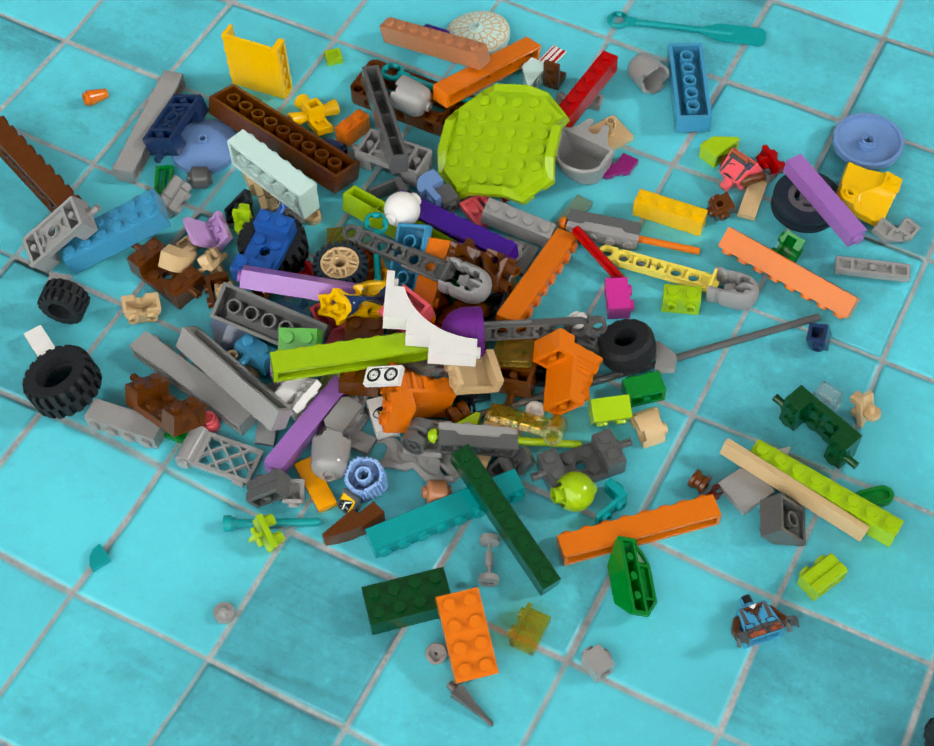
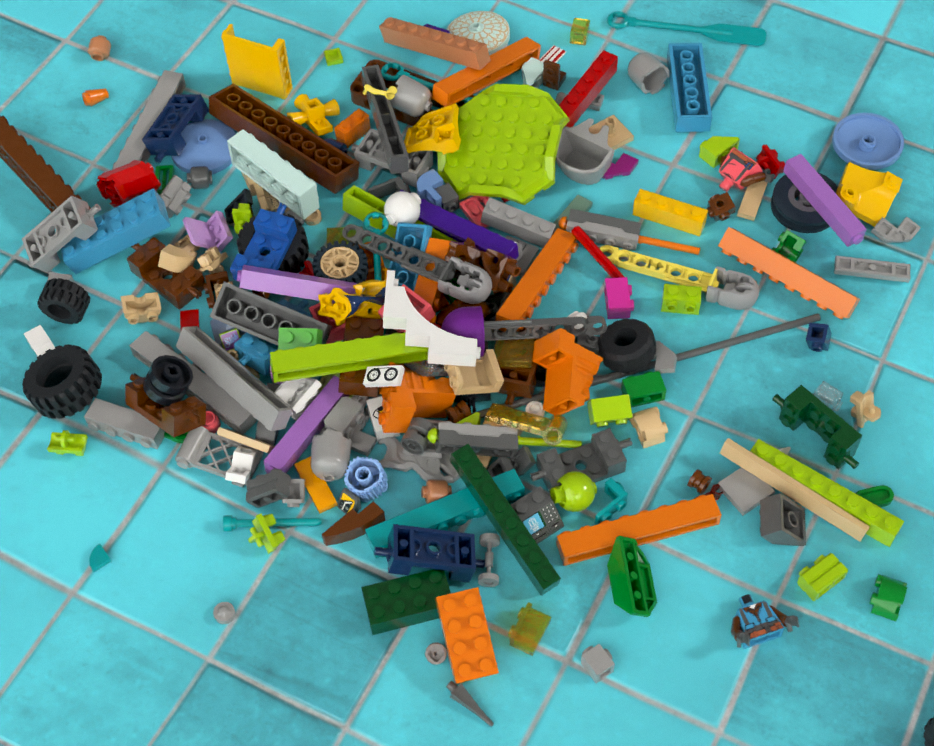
none -> lime hips [47,430,88,456]
none -> nougat head [88,35,111,61]
none -> red brick [96,160,161,207]
none -> black wheel [143,355,193,406]
none -> red sticker [180,309,199,330]
none -> tan tile [217,427,275,453]
none -> tile [219,328,240,352]
none -> white slope [225,446,258,484]
none -> light yellow piece [363,84,397,100]
none -> dark blue brick [374,524,485,583]
none -> yellow slope [404,103,461,155]
none -> dark grey slope [511,486,564,544]
none -> clear yellow panel [570,18,590,46]
none -> green cylinder [869,574,907,621]

